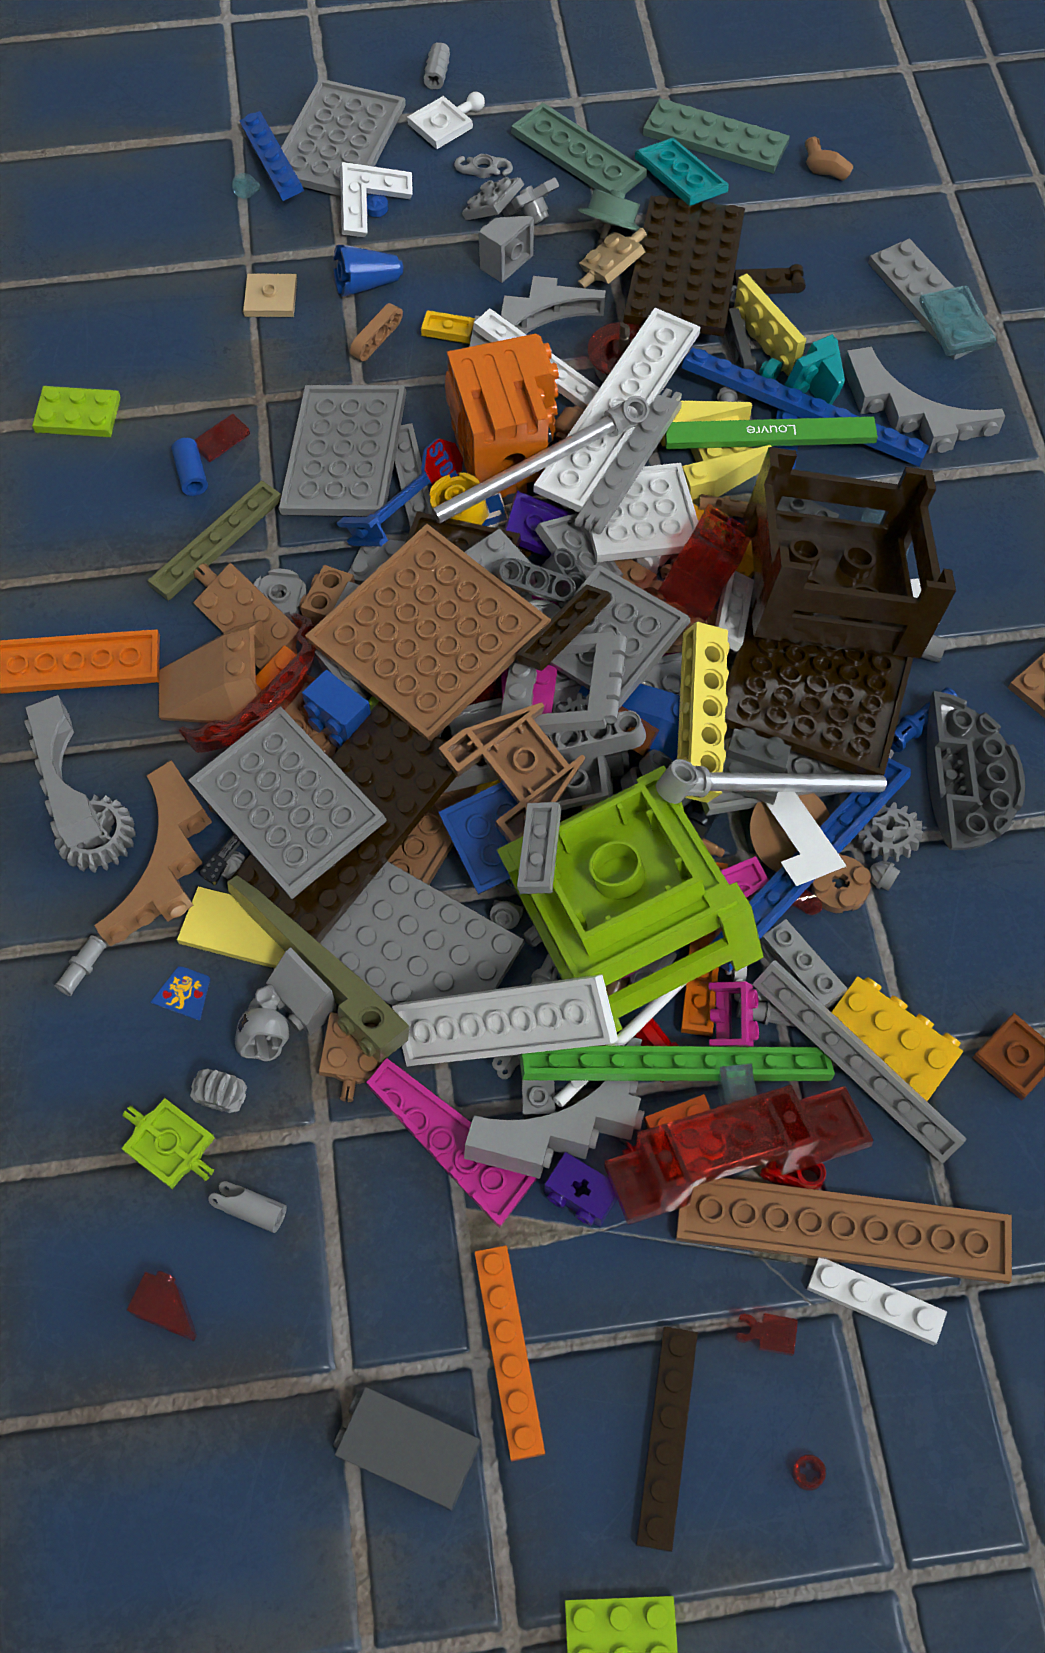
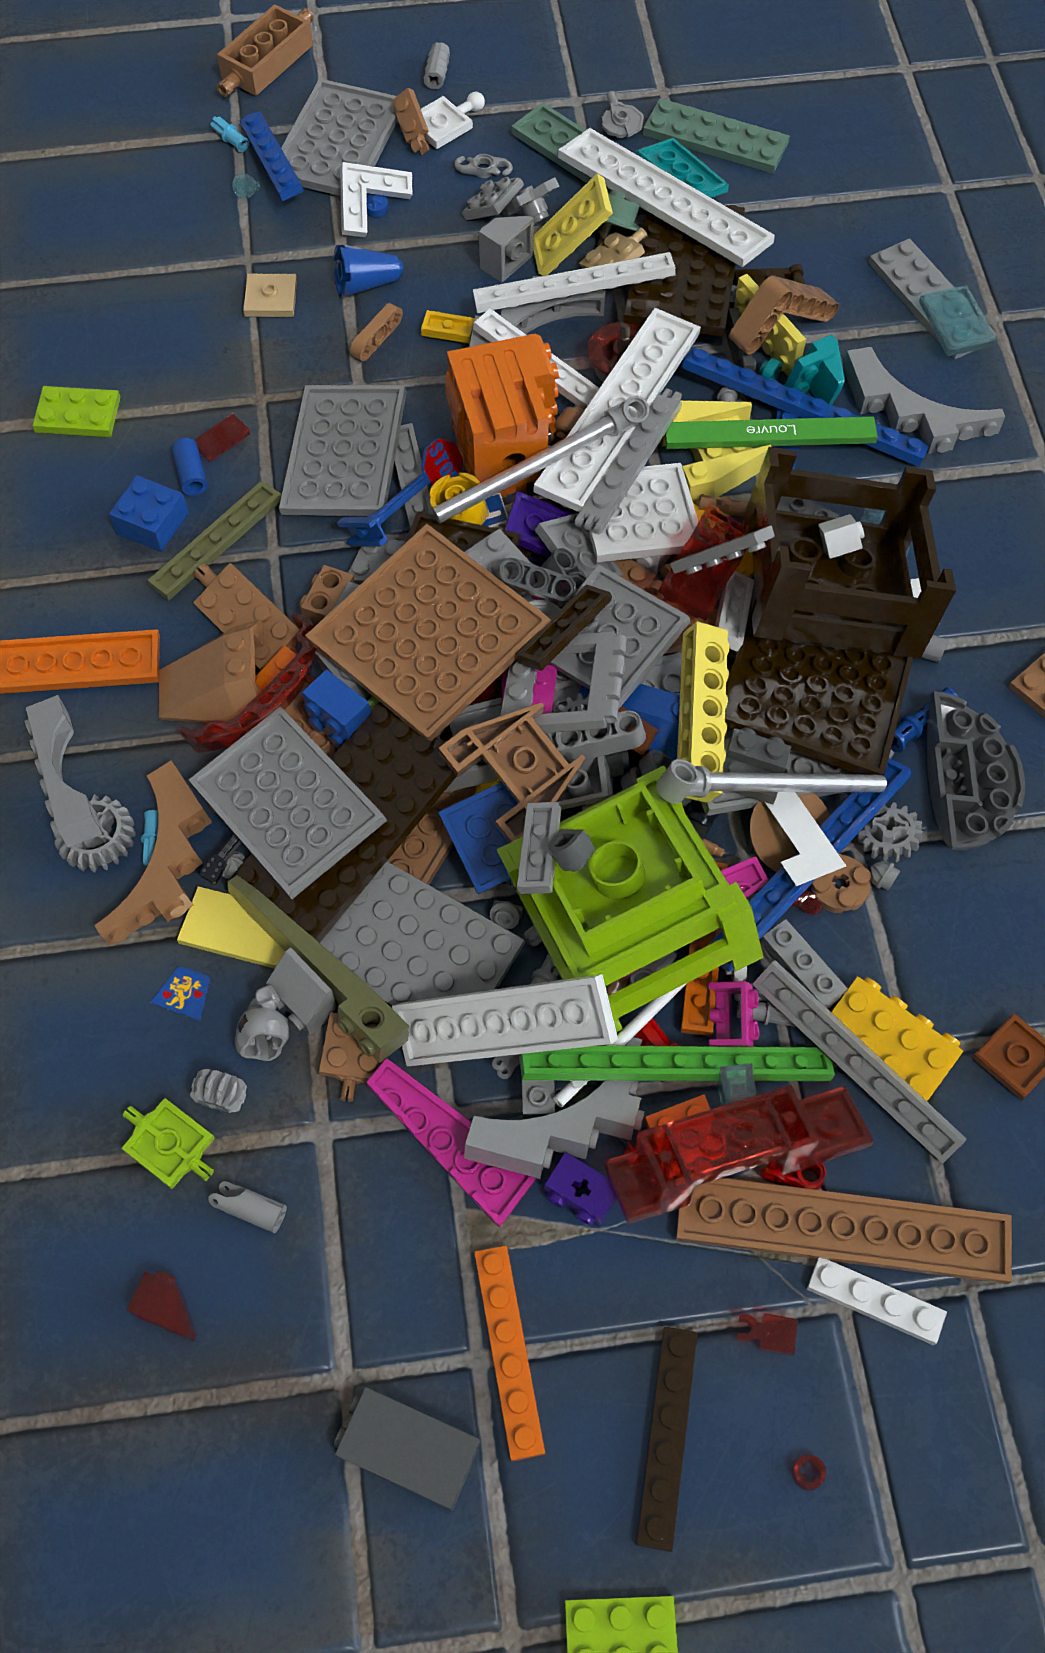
light grey pin [54,935,107,996] -> none
light grey plate [254,569,307,620] -> none
medium nougat arm [805,136,853,181] -> none
none -> blue brick [109,475,189,552]
none -> medium azure axle [140,810,158,867]
none -> medium azure axle [210,116,249,152]
none -> medium nougat brick [216,4,314,97]
none -> medium nougat plate [391,88,430,155]
none -> white plate [473,252,676,313]
none -> light yellow plate [533,173,613,276]
none -> dark grey plate [548,829,595,872]
none -> white plate [558,128,775,267]
none -> light grey piece [601,91,644,138]
none -> light grey plate [670,526,775,575]
none -> medium nougat beam [729,276,839,355]
none -> white brick [818,514,865,559]

